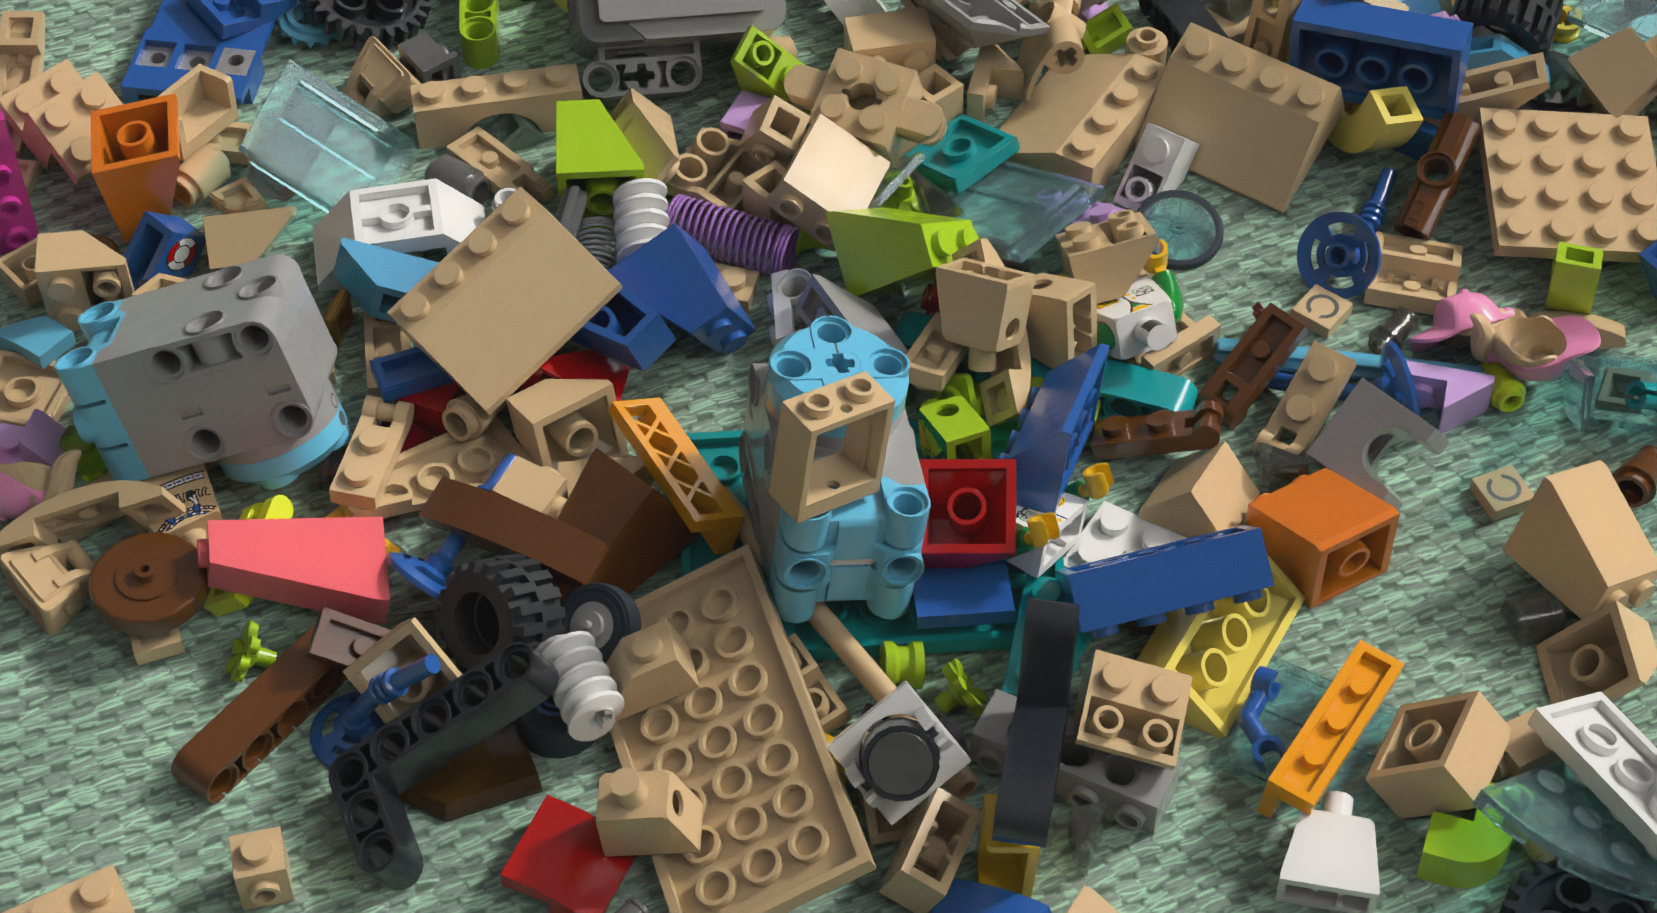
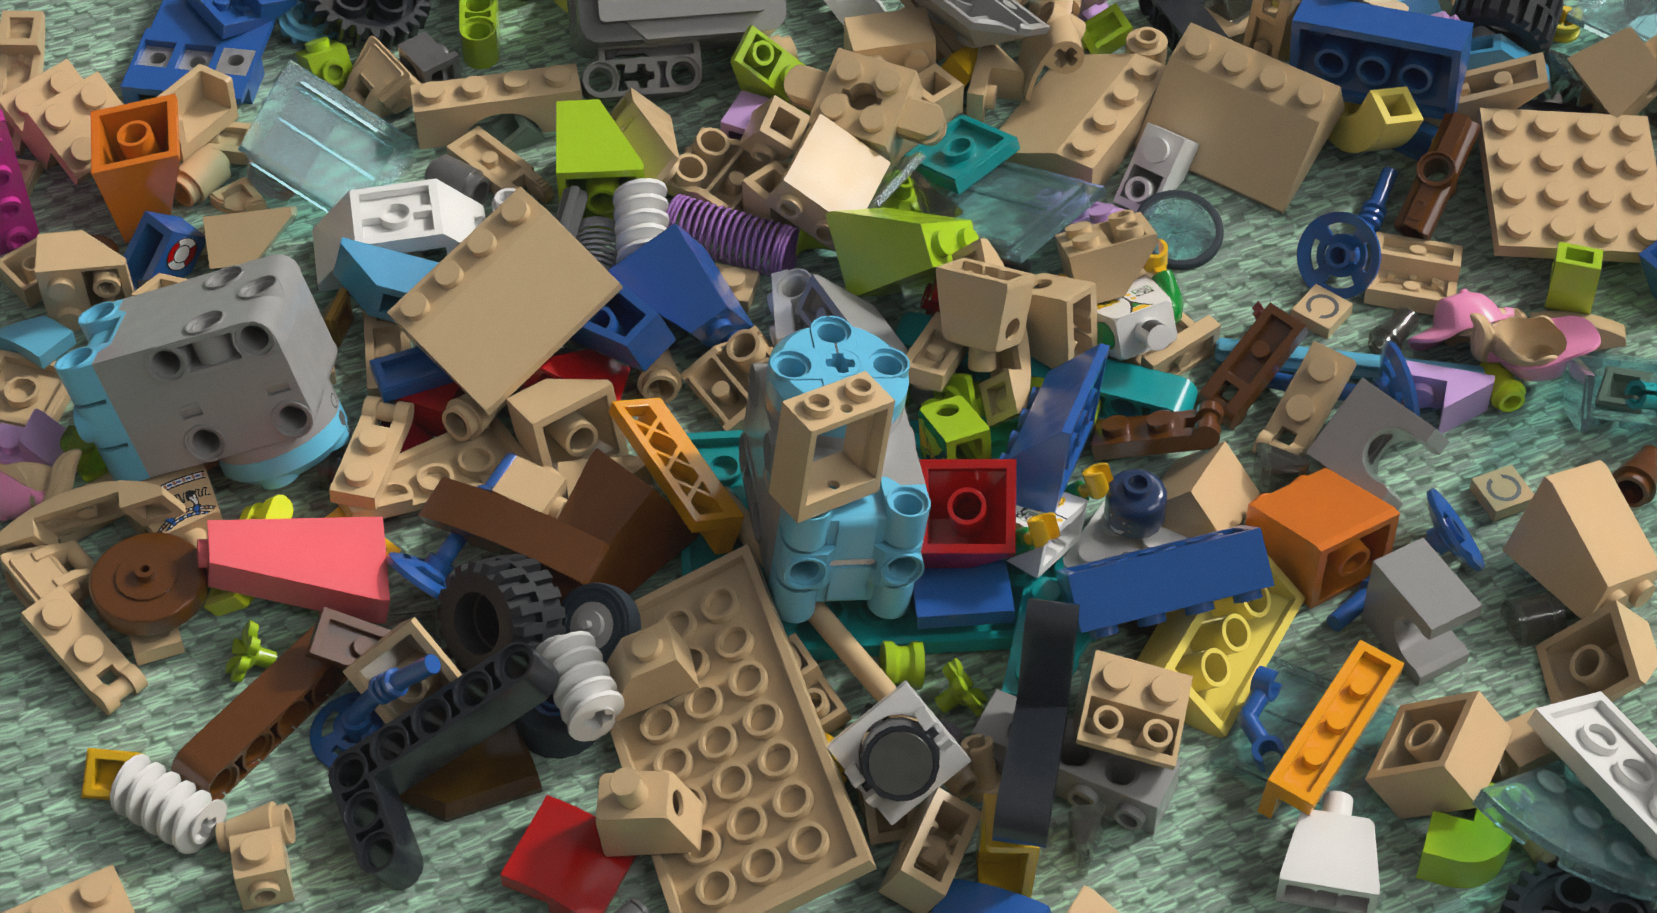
none -> tan plate [21,584,148,716]
none -> yellow slope [81,748,145,800]
none -> white piece [110,754,227,854]
none -> tan cone [215,801,296,853]
none -> lime bracket [295,37,353,97]
none -> tan cone [637,348,682,404]
none -> tan slope [680,325,774,431]
none -> yellow slope [941,46,979,87]
none -> tan pin [961,734,1001,802]
none -> dark blue head [1104,469,1168,540]
none -> blue dish [1327,488,1485,632]
none -> light grey piece [1361,538,1482,686]

